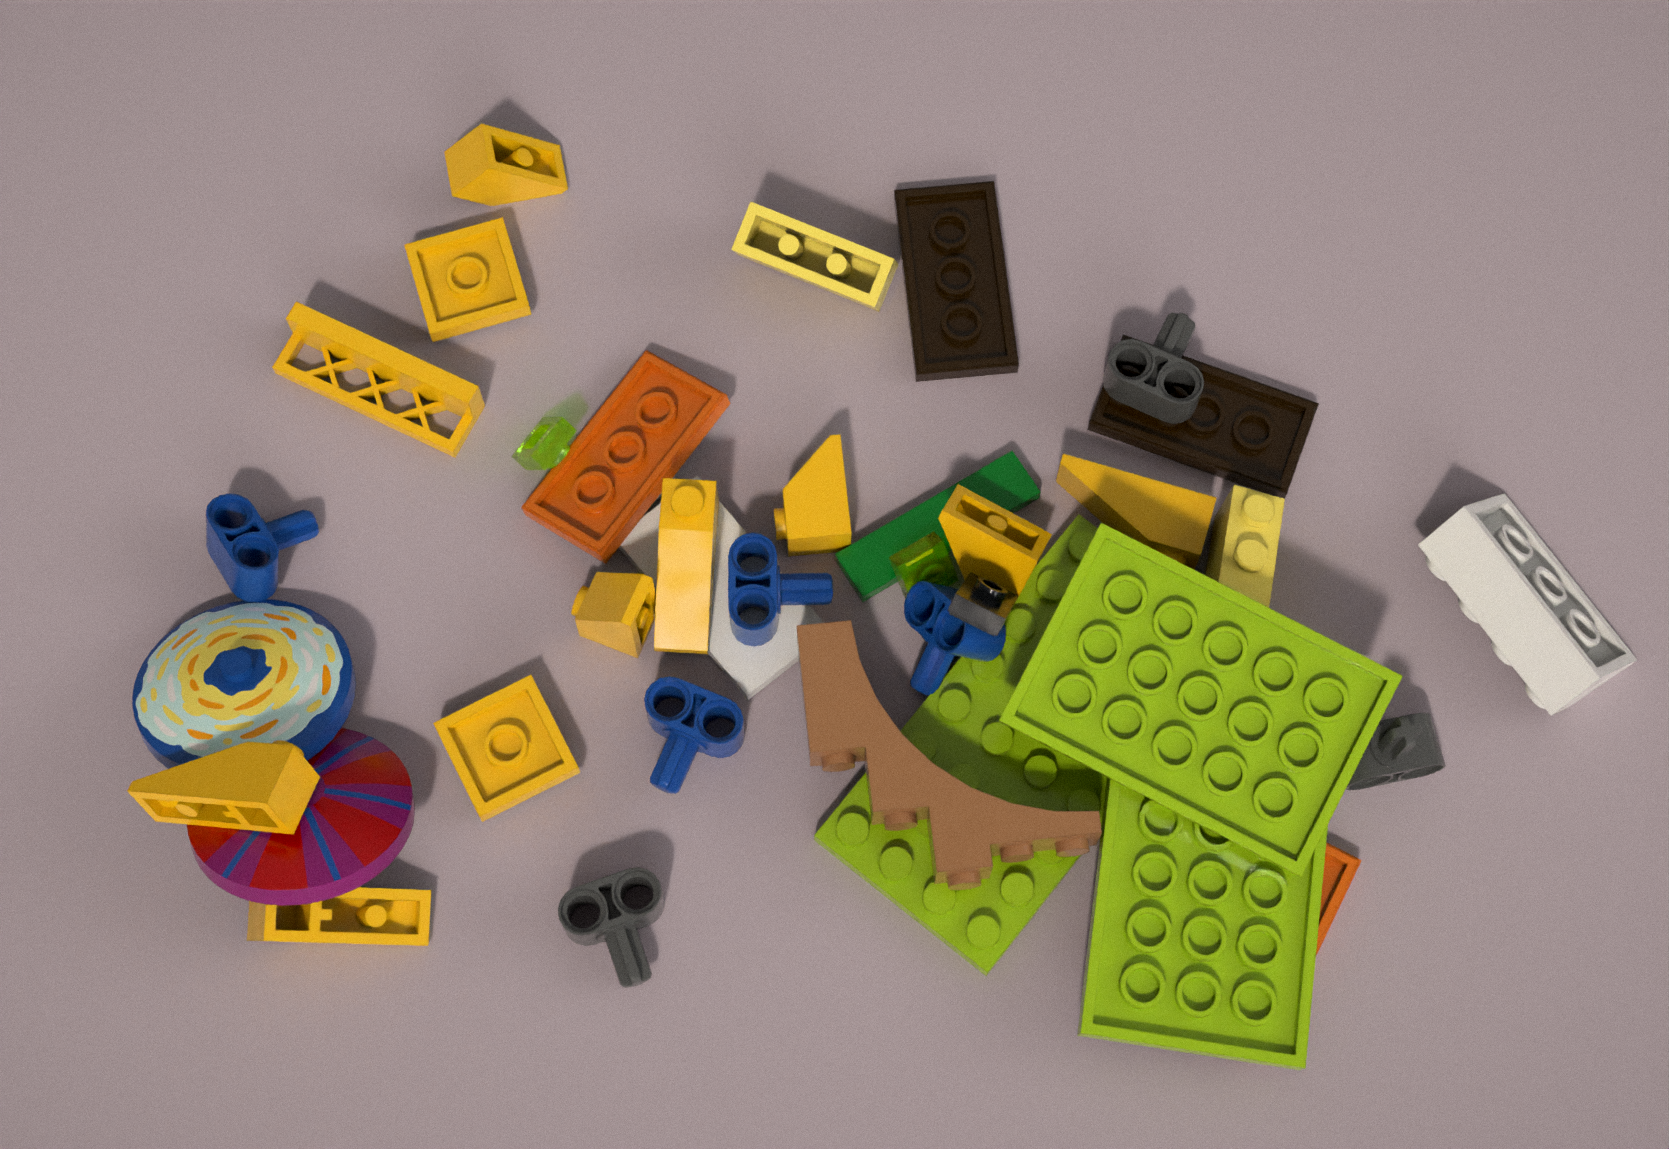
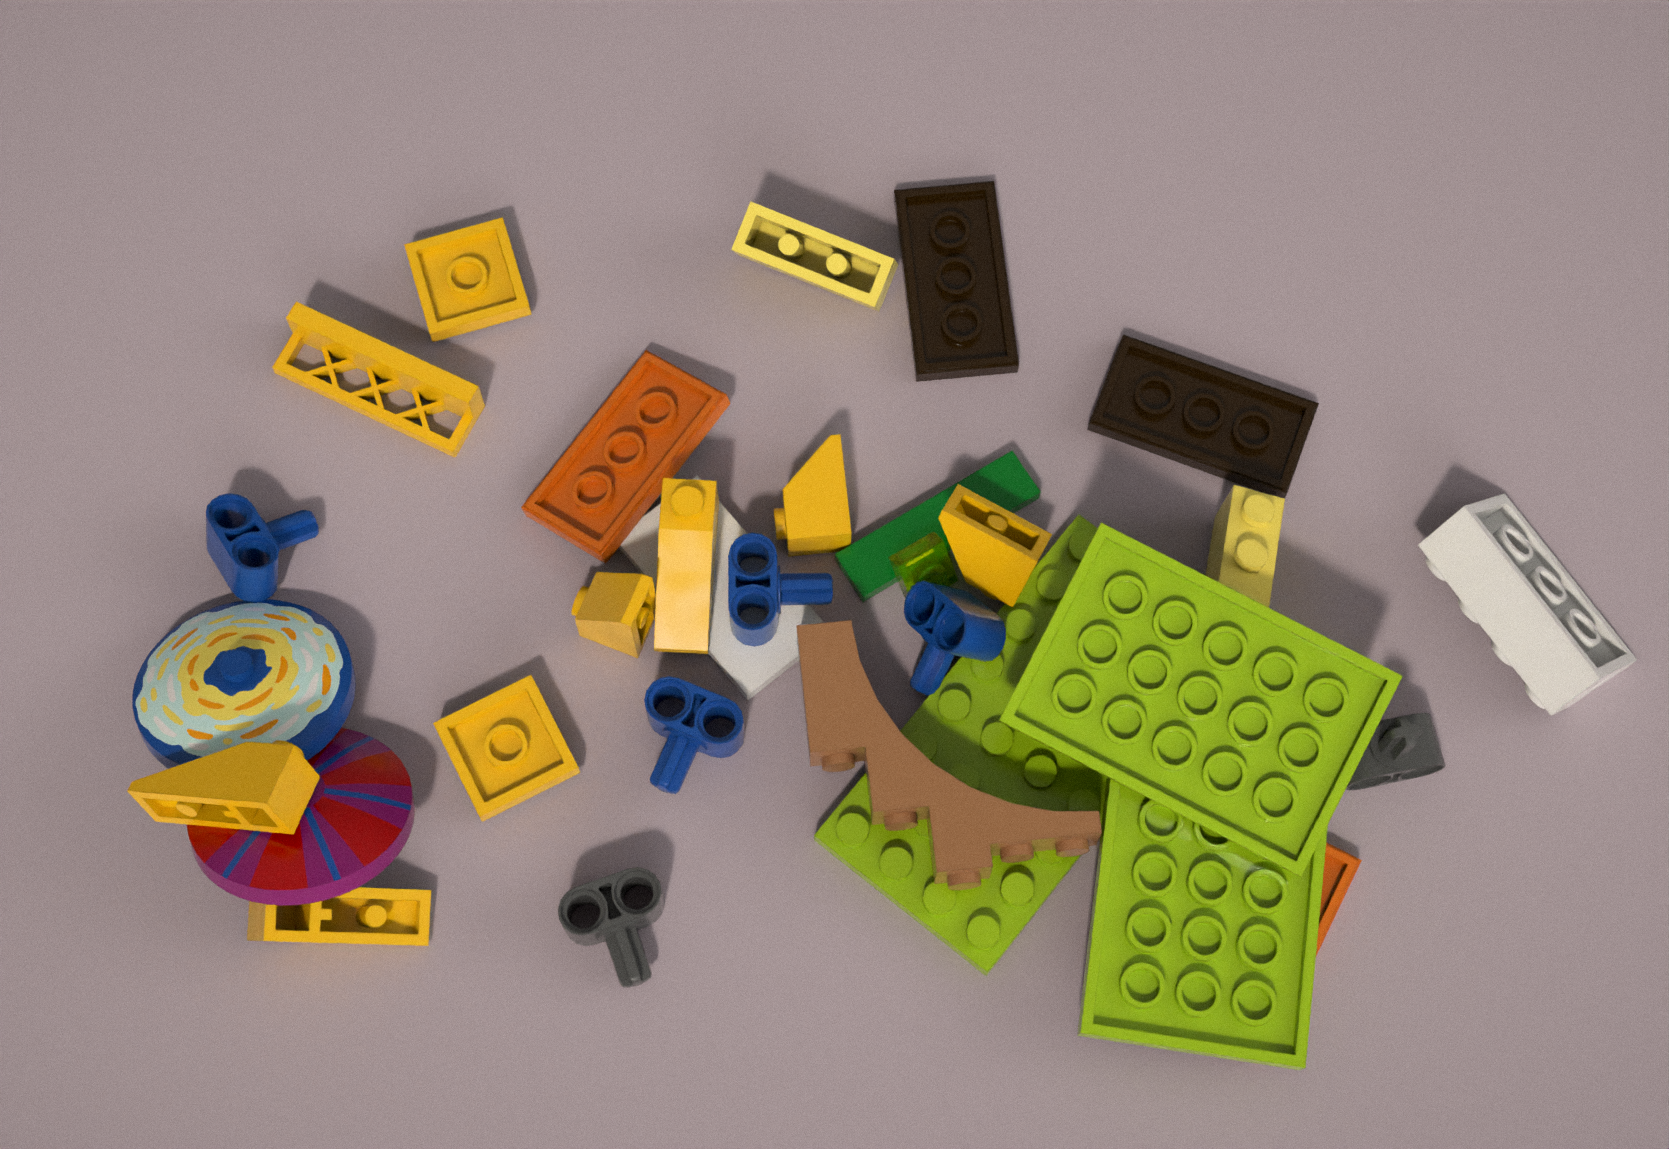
yellow slope [444,123,568,206] -> none
clear neon green plate [511,417,577,470] -> none
plate [947,572,1019,636] -> none
yellow slope [1056,454,1217,570] -> none
dark grey beam [1103,312,1204,424] -> none

